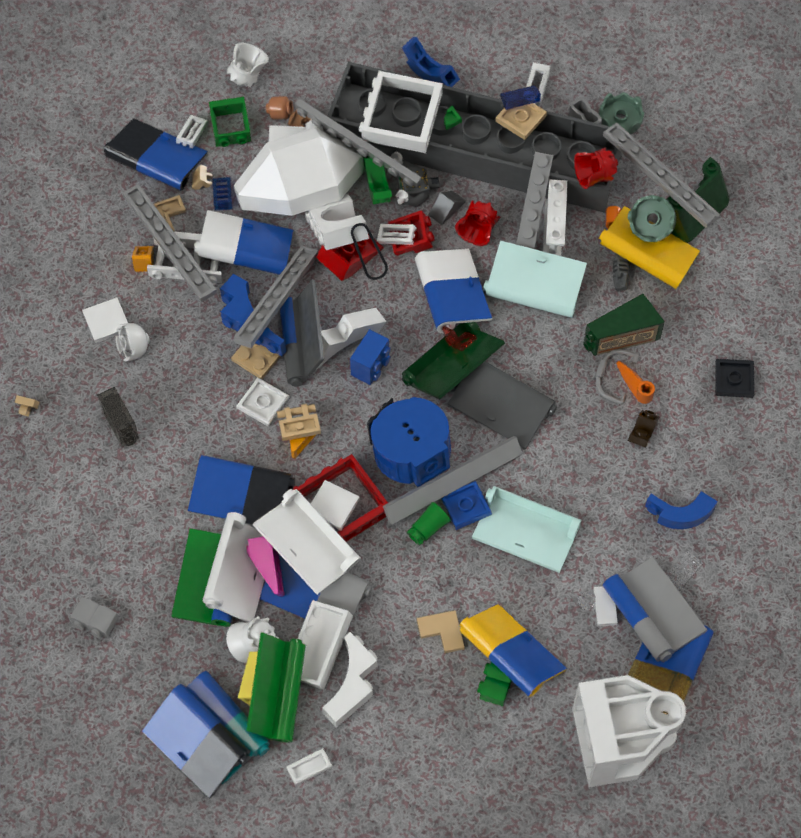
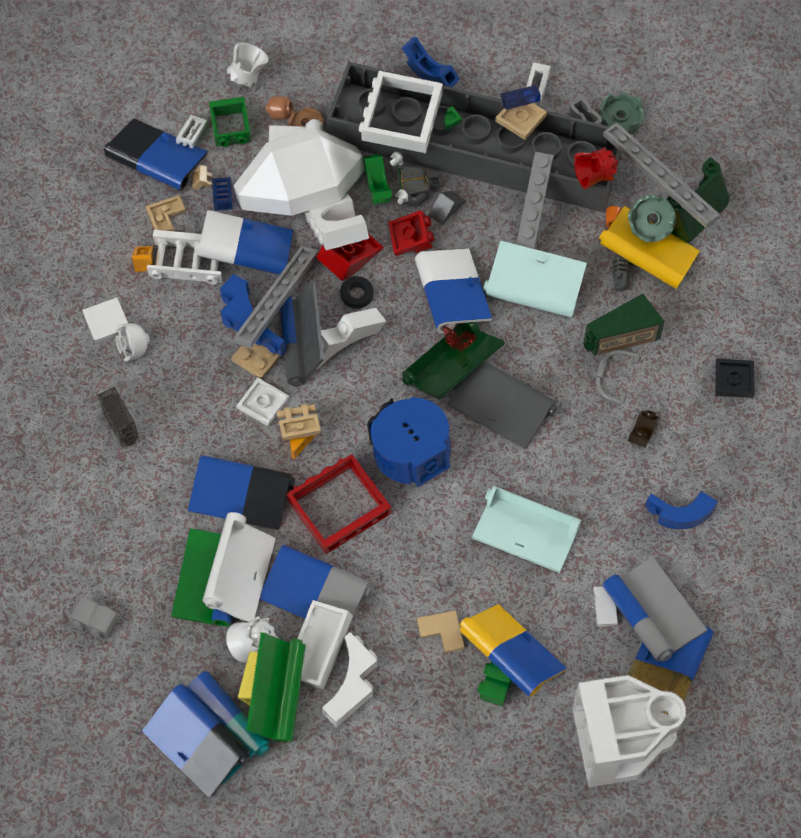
tan tile [15,395,40,417] -> none
light grey plate [123,184,217,302] -> none
dark pink slope [247,536,285,597] -> none
white door [253,489,361,595] -> none
white tile [286,748,332,786] -> none
light grey plate [295,98,421,188] -> none
white tile [311,480,360,531] -> none
blue brick [350,329,391,385] -> none
black piece [351,223,388,280] -> none
white tile [377,224,416,245] -> none
light grey tile [383,436,522,524] -> none
green plant [407,502,451,546] -> none
blue plate [441,481,492,530] -> none
red hat [455,200,501,246] -> none
white fence [542,179,567,263] -> none
orange piece [616,361,655,404] -> none
none -> black tyre [340,276,374,309]

